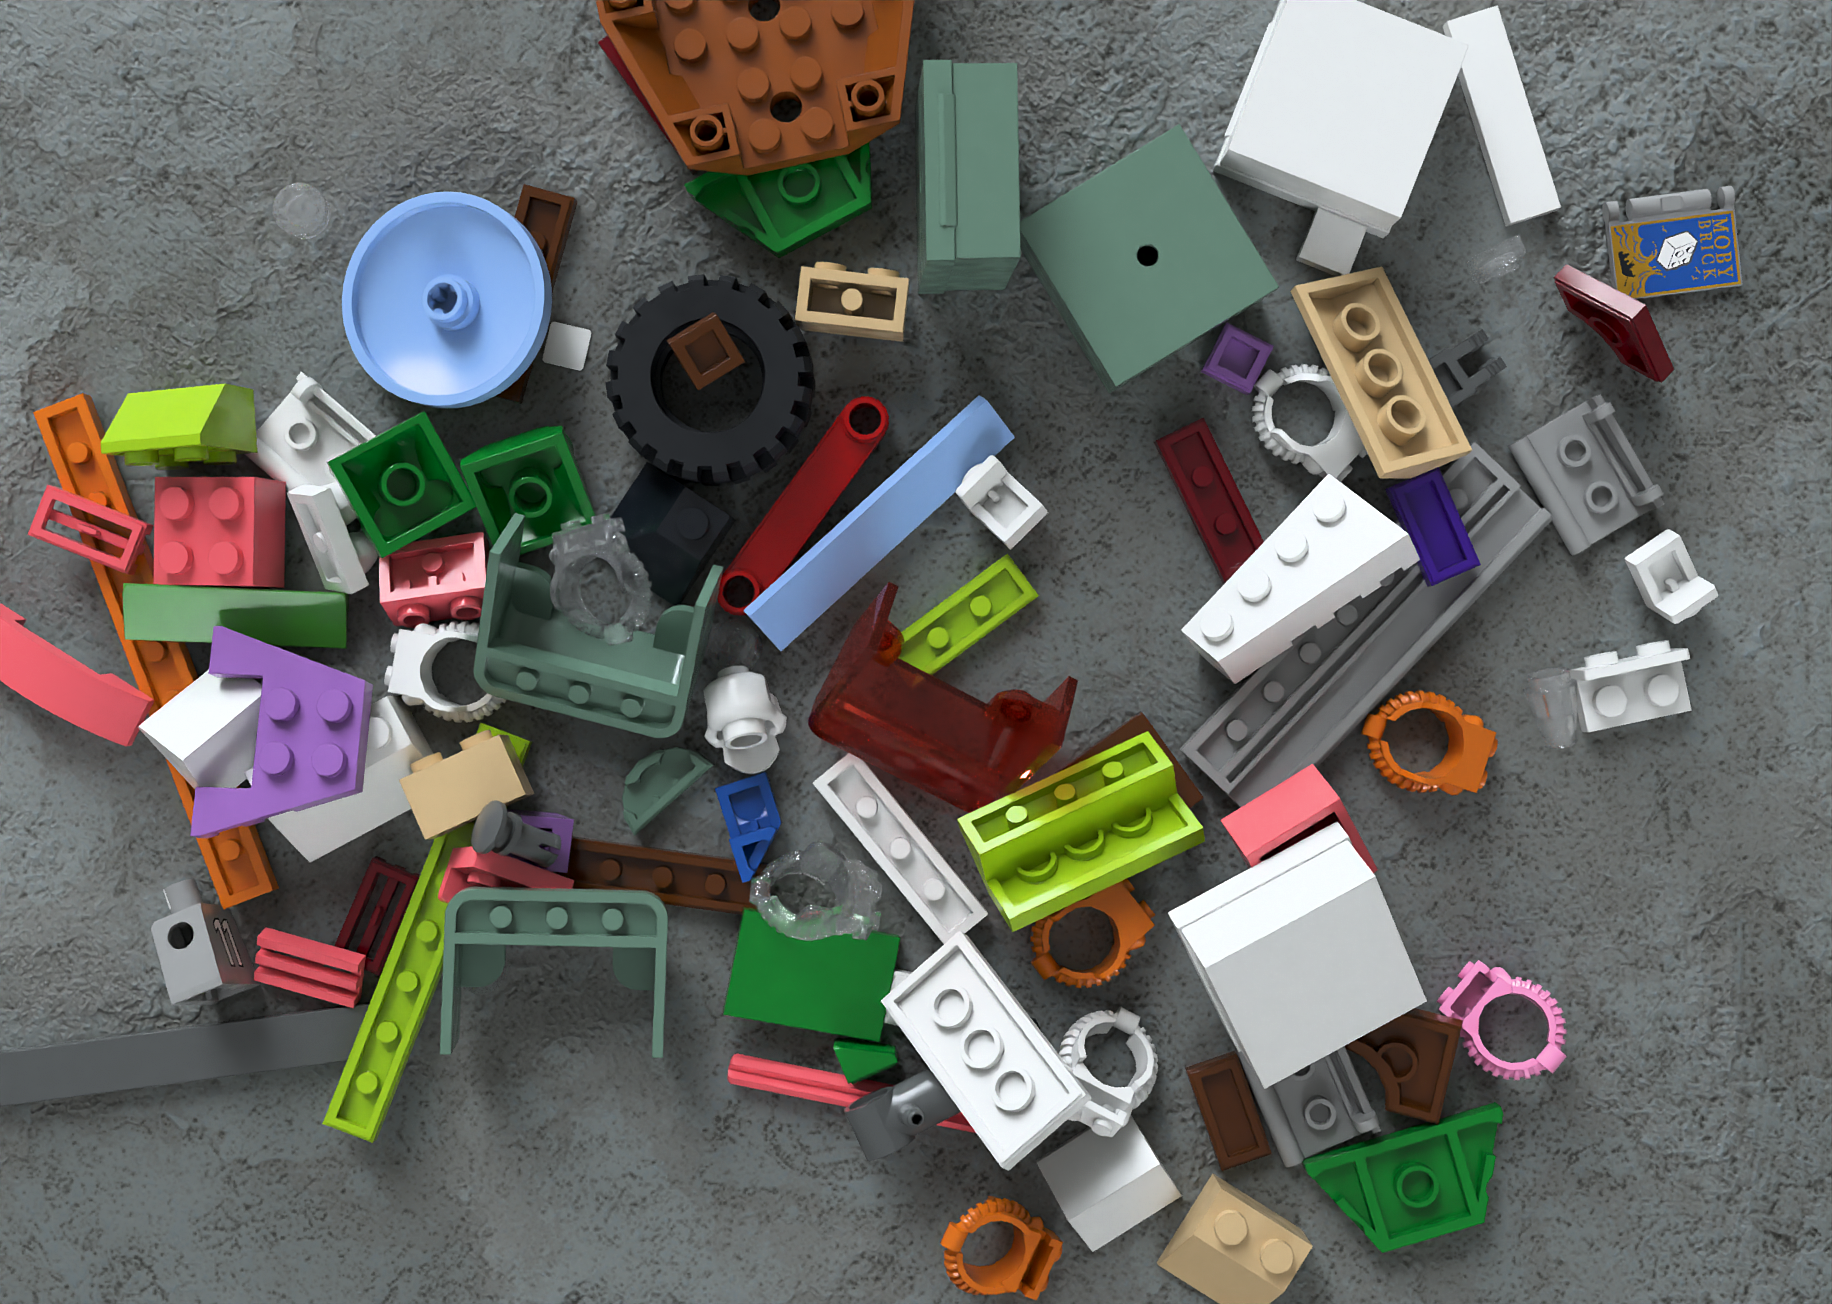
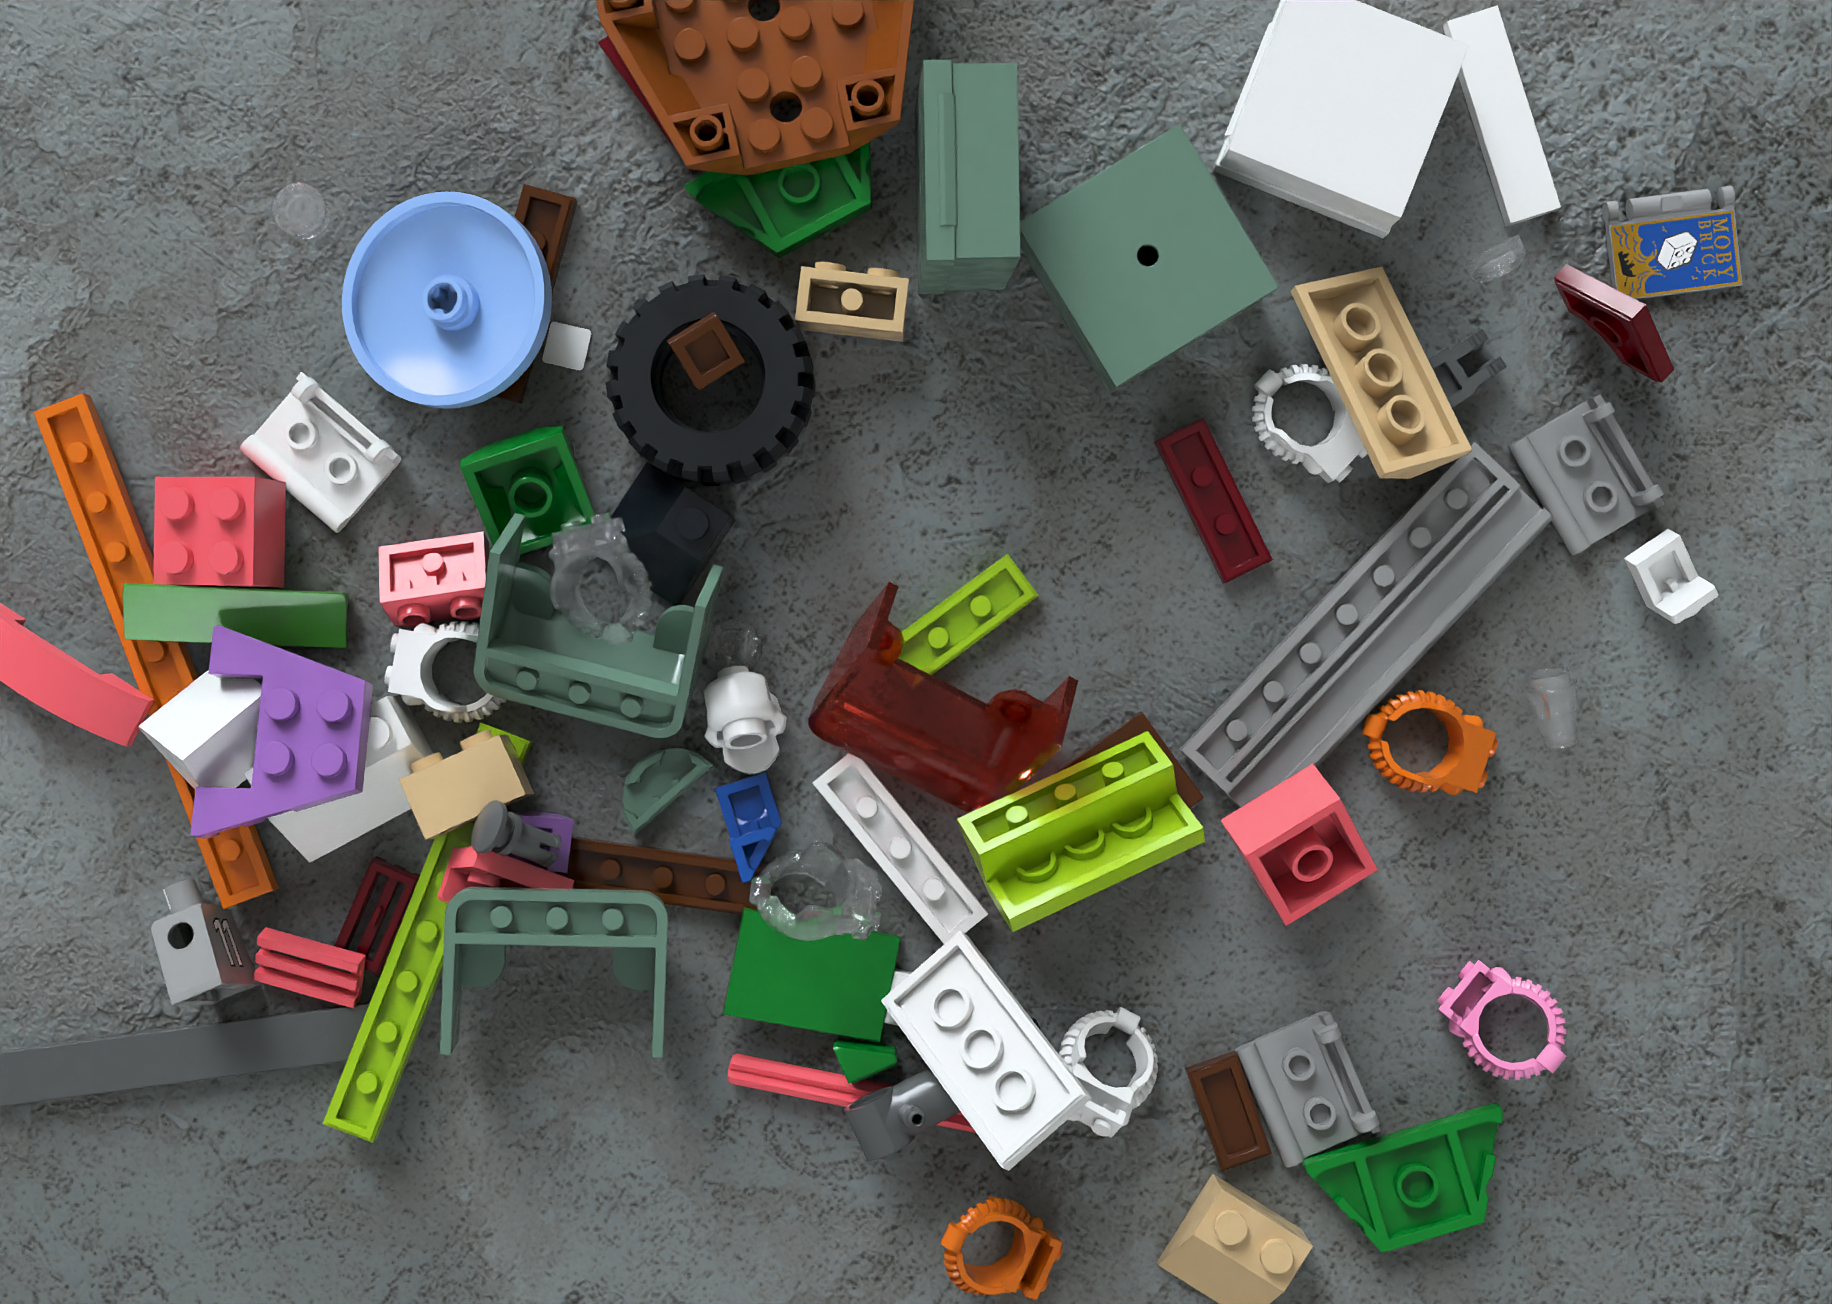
coral tile [28,485,154,575] -> none
lime slope [101,383,258,470] -> none
white tile [287,482,378,594] -> none
green slope [326,411,476,558] -> none
red piece [717,396,889,616] -> none
light blue tile [743,395,1015,651] -> none
white bracket [955,455,1048,550] -> none
orange piece [1030,879,1155,989] -> none
white slope [1036,1115,1182,1252] -> none
white container [1168,821,1427,1089] -> none
white wedge [1181,474,1420,684] -> none
medium lavender tile [1201,322,1274,395] -> none
white tile [1296,208,1368,276] -> none
reddish brown tile [1345,1008,1463,1124] -> none
dark purple tile [1385,467,1481,587] -> none
white bracket [1569,640,1692,732] -> none

